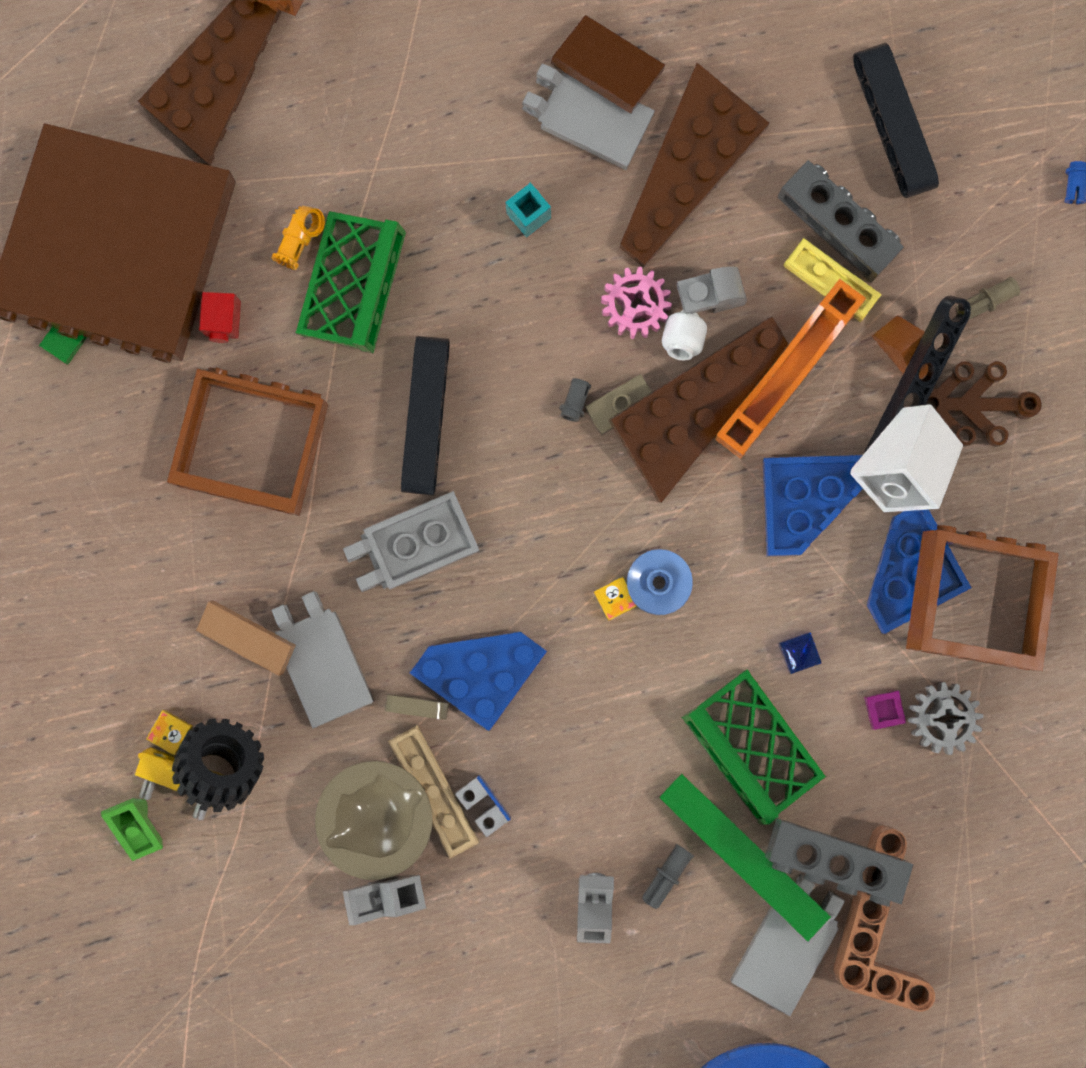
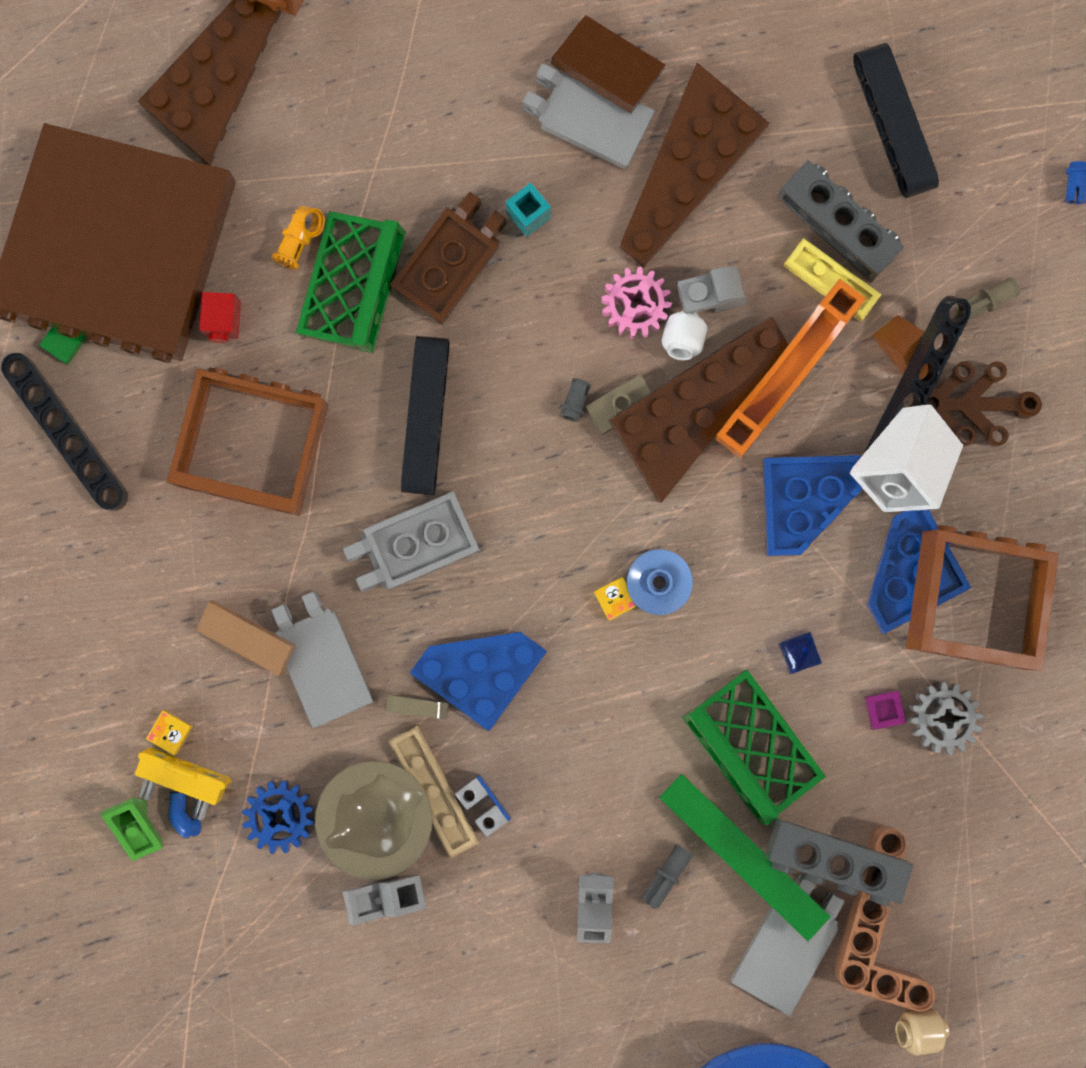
black tyre [172,718,264,812] -> none
none -> black beam [1,353,128,511]
none -> blue arm [168,792,201,838]
none -> blue gear [242,780,315,854]
none -> reddish brown tile [390,191,508,325]
none -> tan head [895,1008,949,1056]

